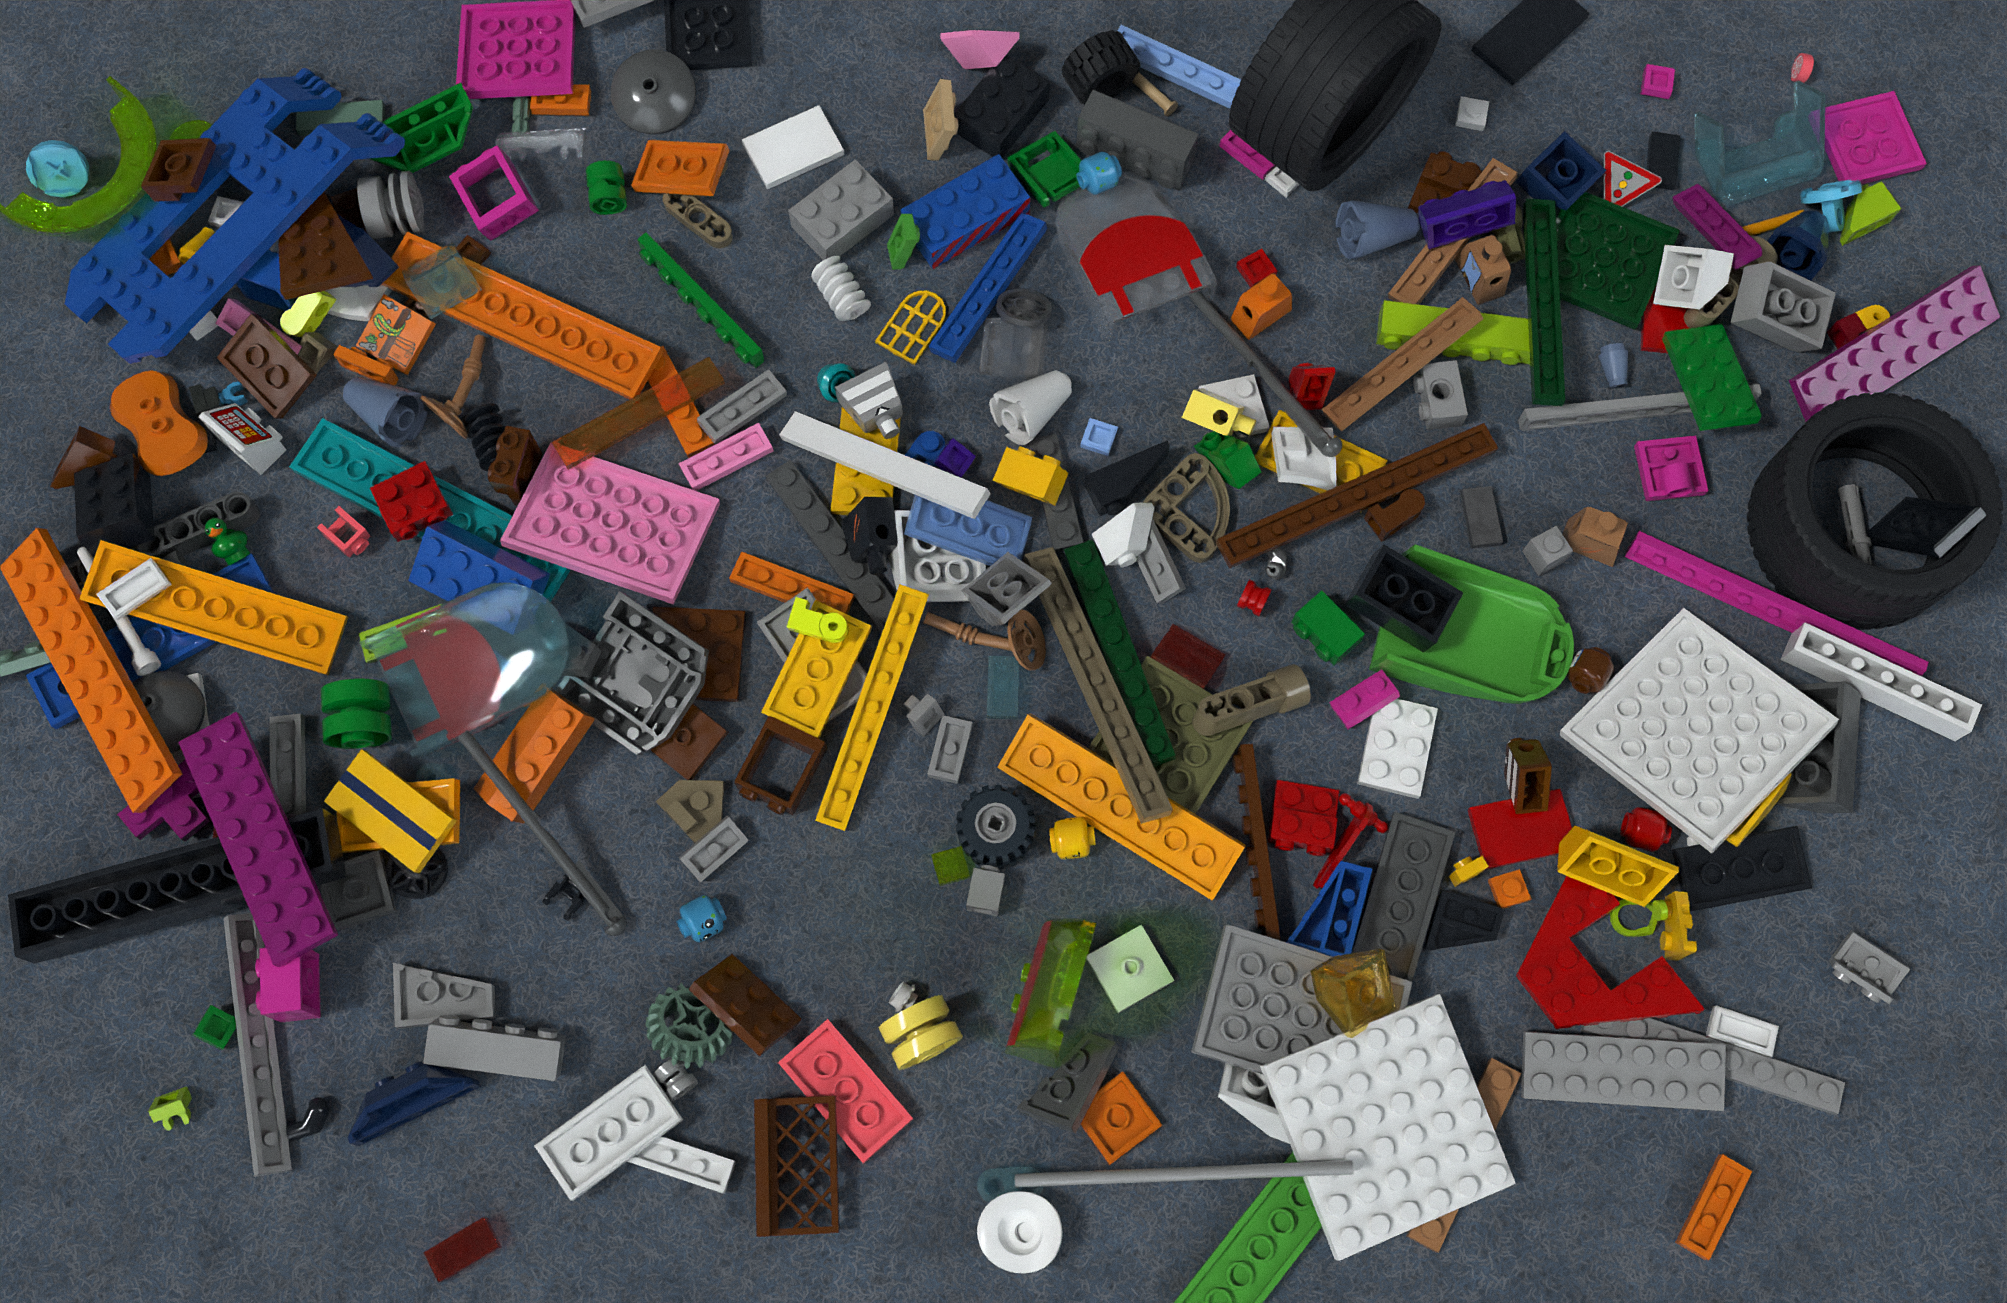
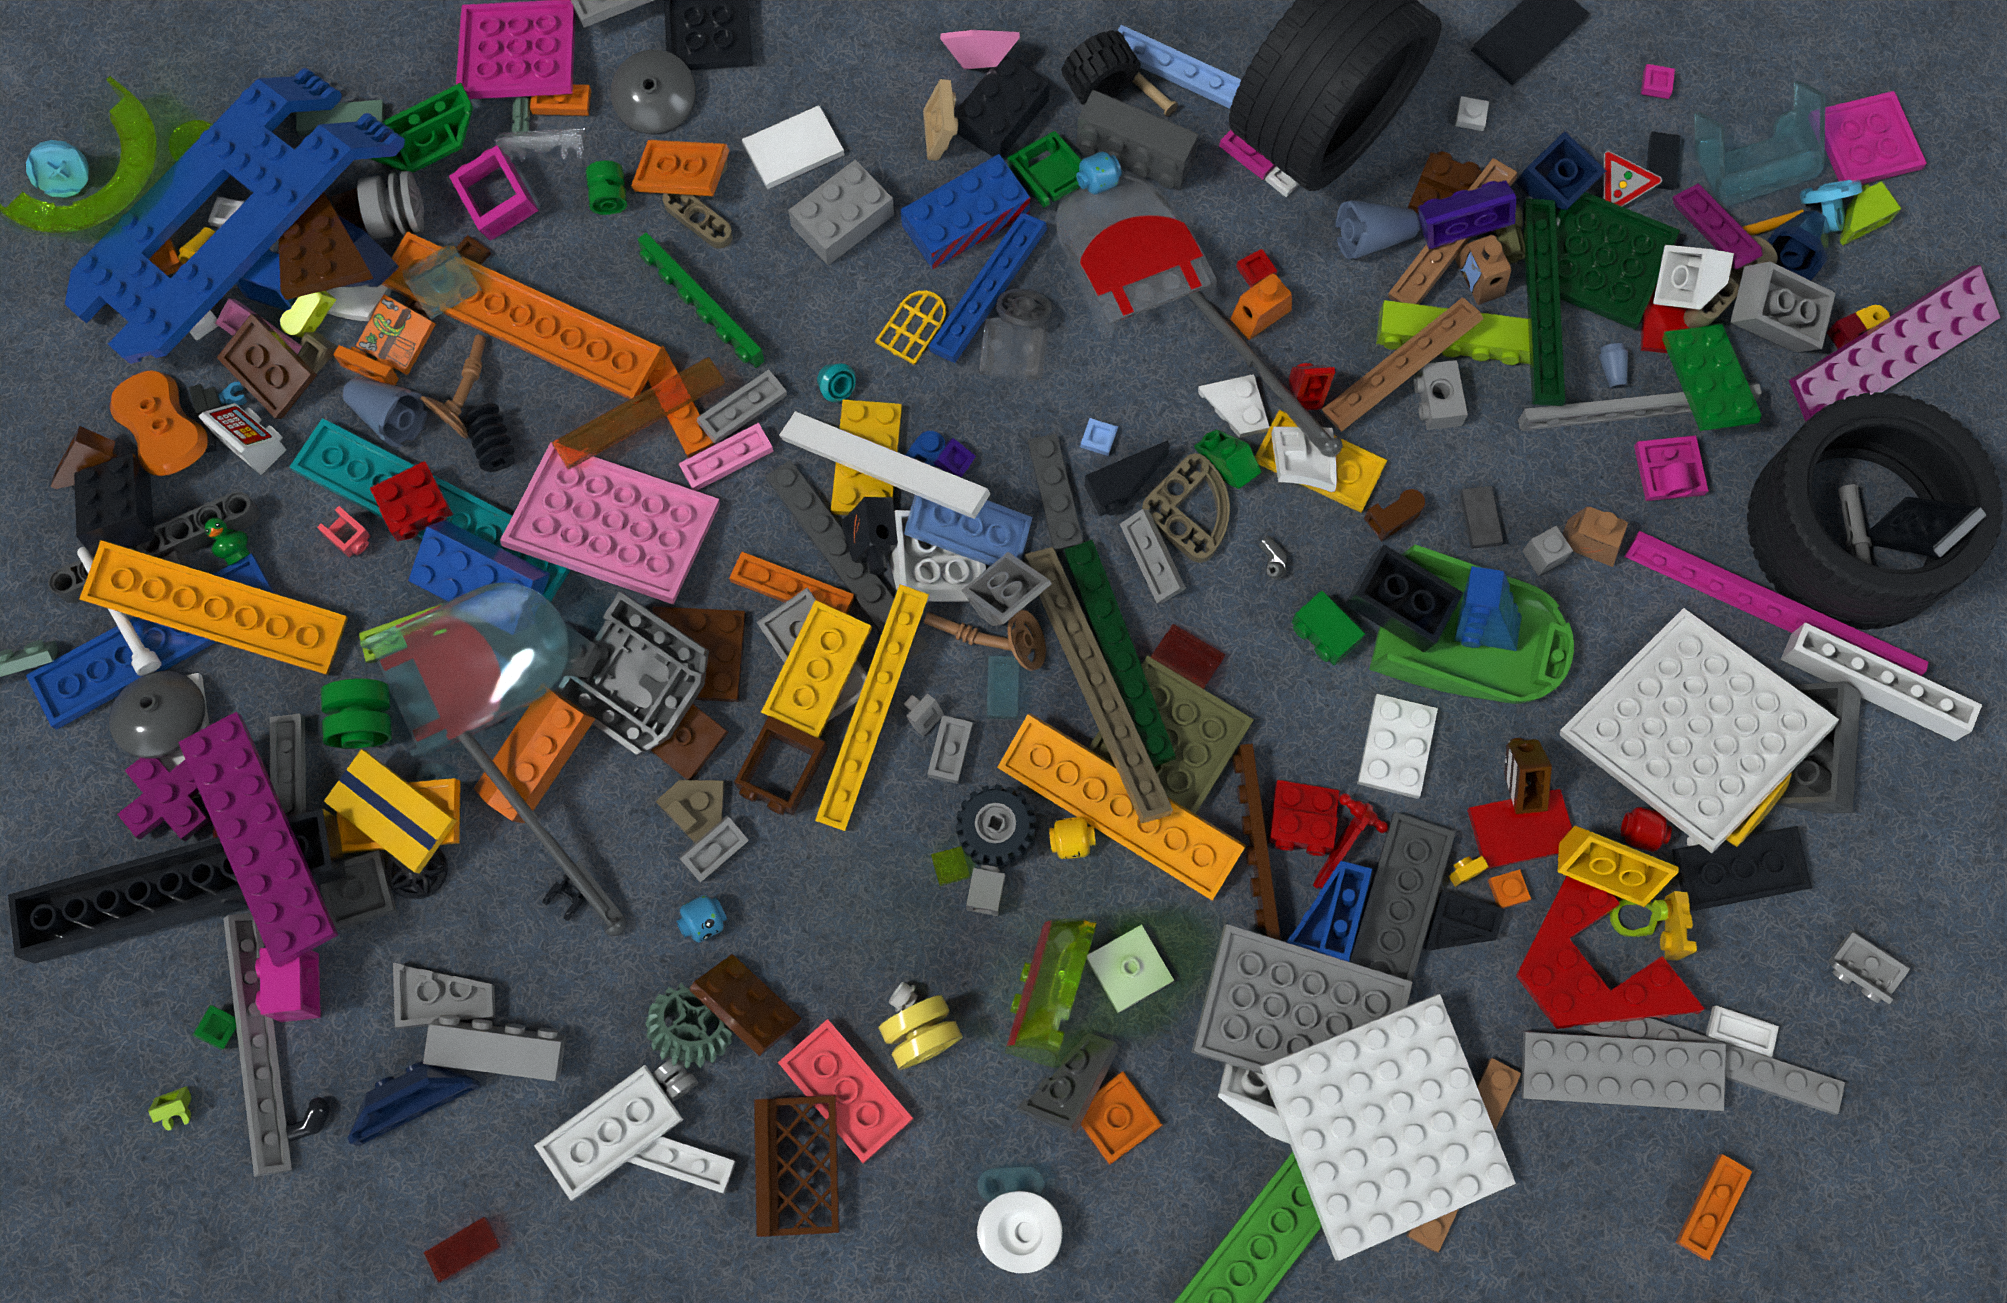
orange plate [0,528,182,813] -> none
white tile [97,558,172,621] -> none
reddish brown plate [141,138,216,202] -> none
reddish brown plate [488,426,543,506] -> none
neon yellow leg [787,597,849,643] -> none
white piece [811,256,871,321] -> none
light grey torso [835,362,903,439] -> none
bright green plate [887,214,920,270] -> none
white cone [989,370,1072,445] -> none
yellow brick [993,446,1069,506] -> none
light grey piece [1015,1160,1354,1187] -> none
white slope [1092,503,1154,568] -> none
light yellow torso [1182,388,1256,437] -> none
dark tan beam [1192,664,1311,736] -> none
reddish brown plate [1216,423,1498,569] -> none
red wheel [1237,579,1272,617] -> none
clear yellow slope [1310,949,1396,1039] -> none
dark pink plate [1329,669,1400,730] -> none
reddish brown head [1567,647,1614,694] -> none
coral tile [1791,53,1814,83] -> none
none -> blue wedge [1455,566,1522,651]

